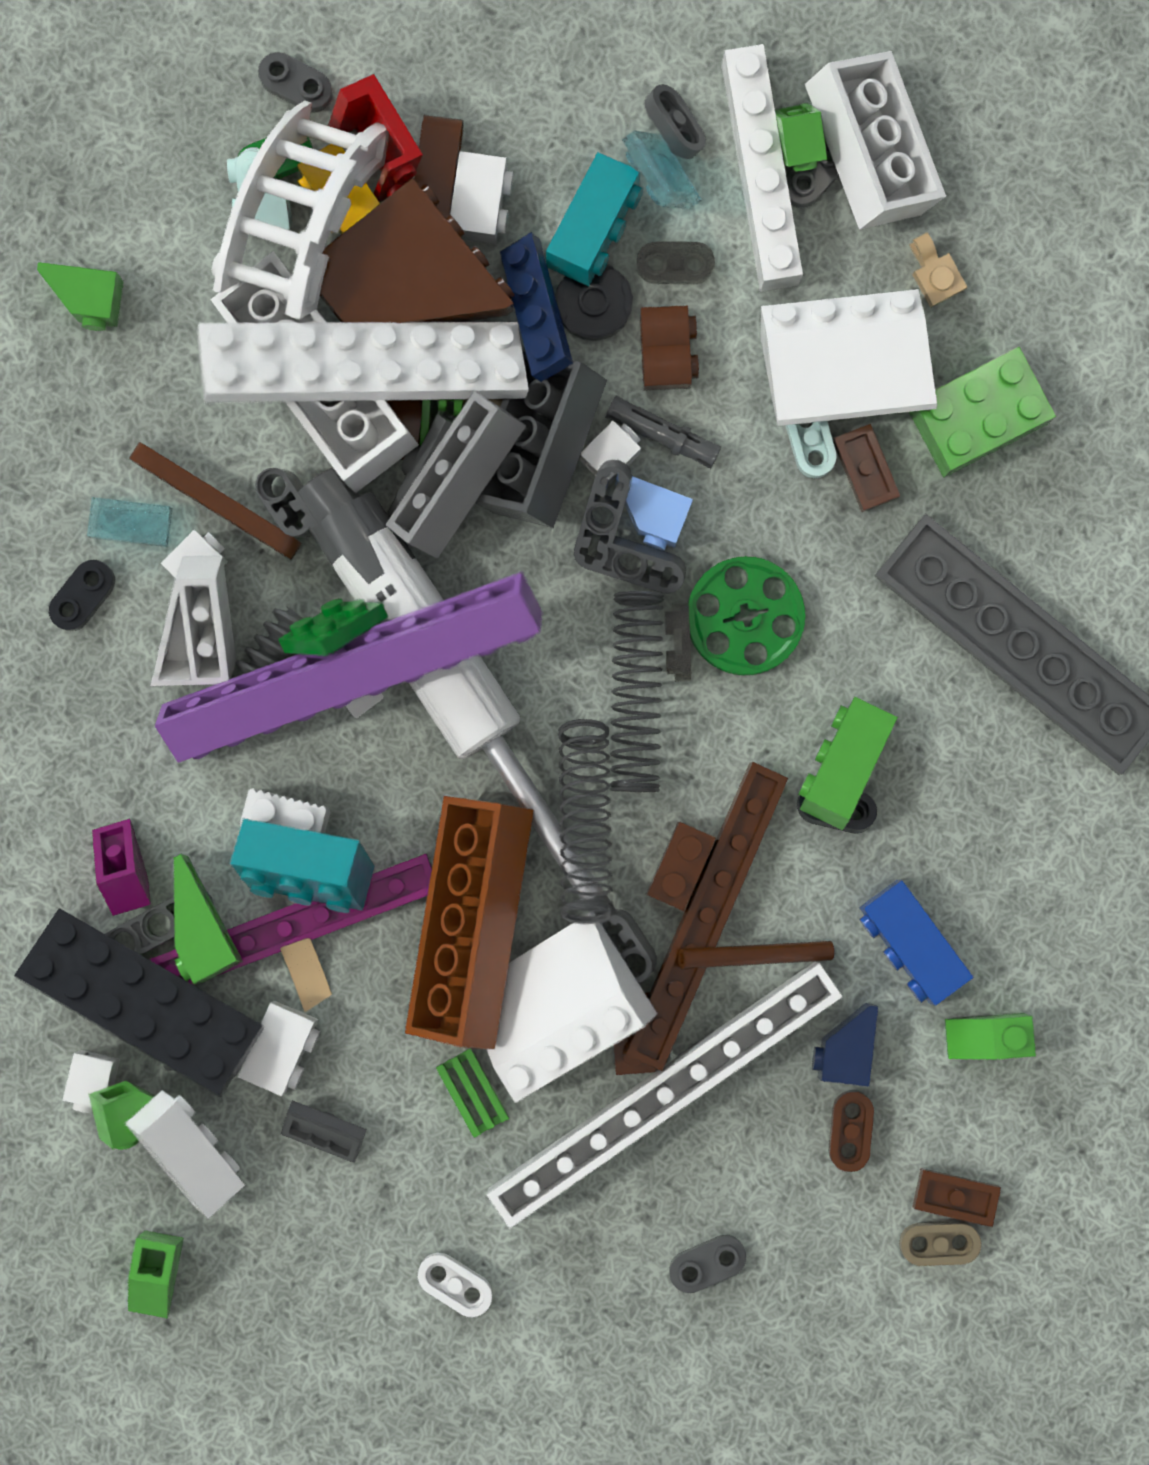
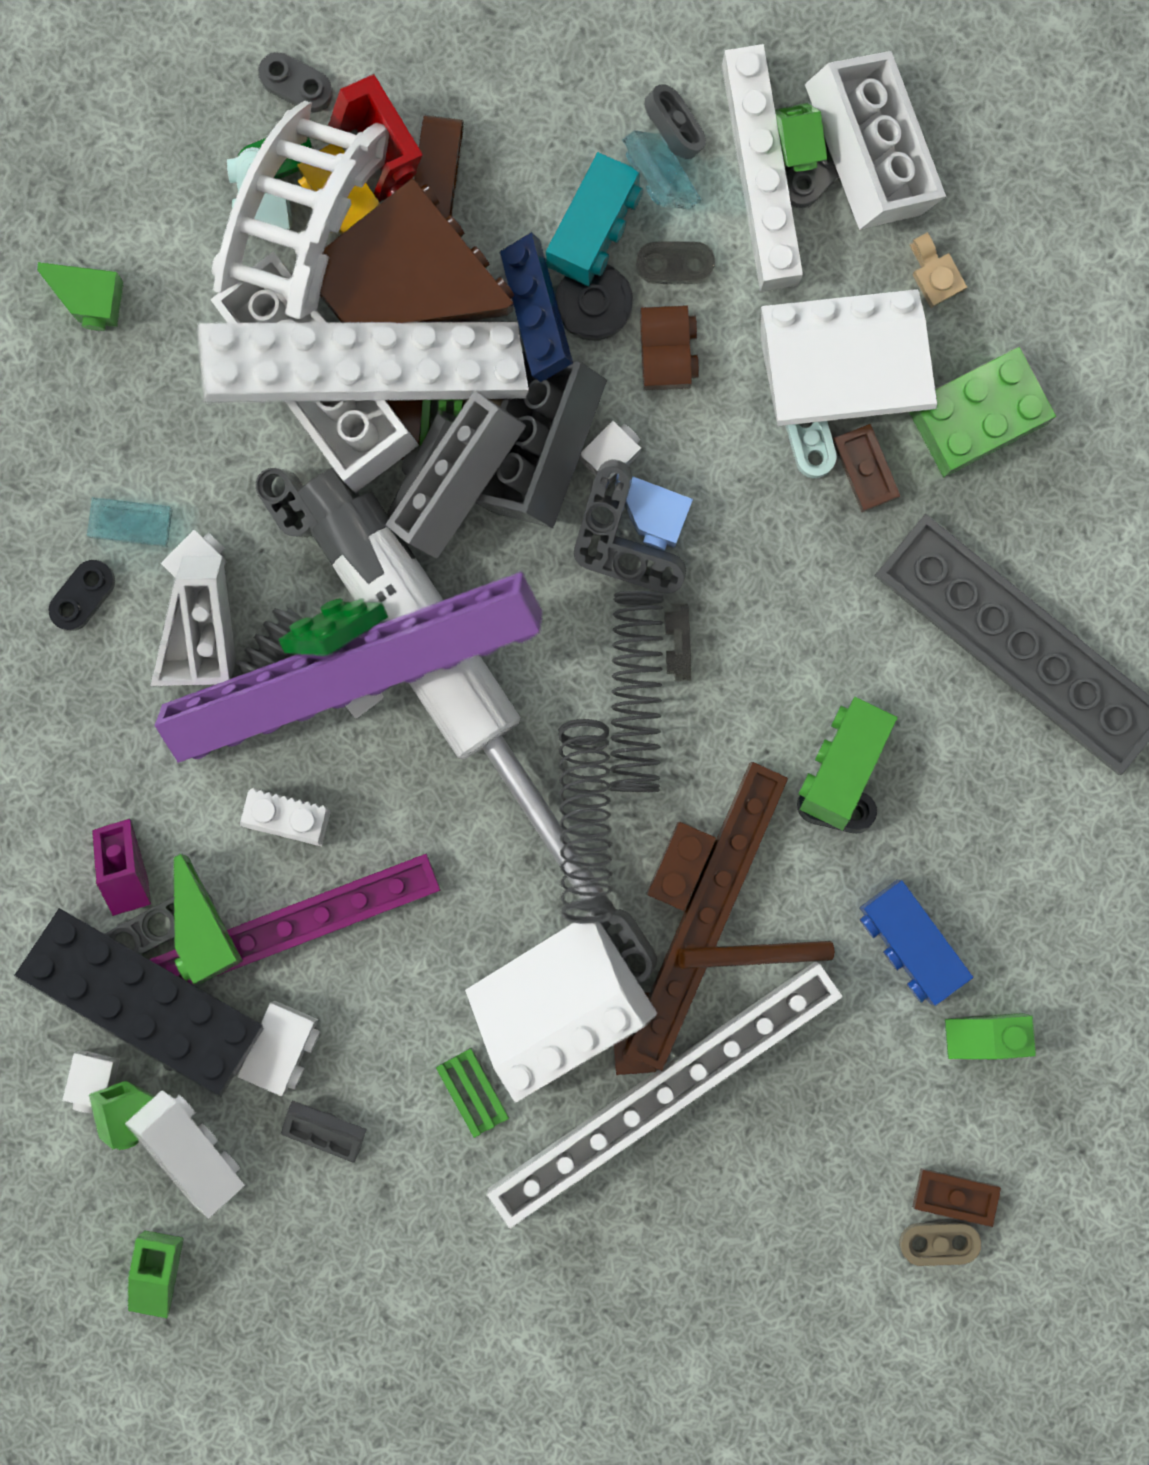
reddish brown beam [129,442,302,560] -> none
teal brick [230,818,375,913] -> none
tan sticker [280,938,332,1012] -> none
dark orange brick [405,796,534,1050] -> none
white plate [418,1252,492,1317] -> none
white brick [450,151,513,245] -> none
dark grey pin [605,395,722,469] -> none
dark grey plate [669,1235,746,1293] -> none
green wedge [686,556,805,676] -> none
dark blue slope [812,1003,878,1087] -> none
reddish brown plate [828,1090,874,1172] -> none

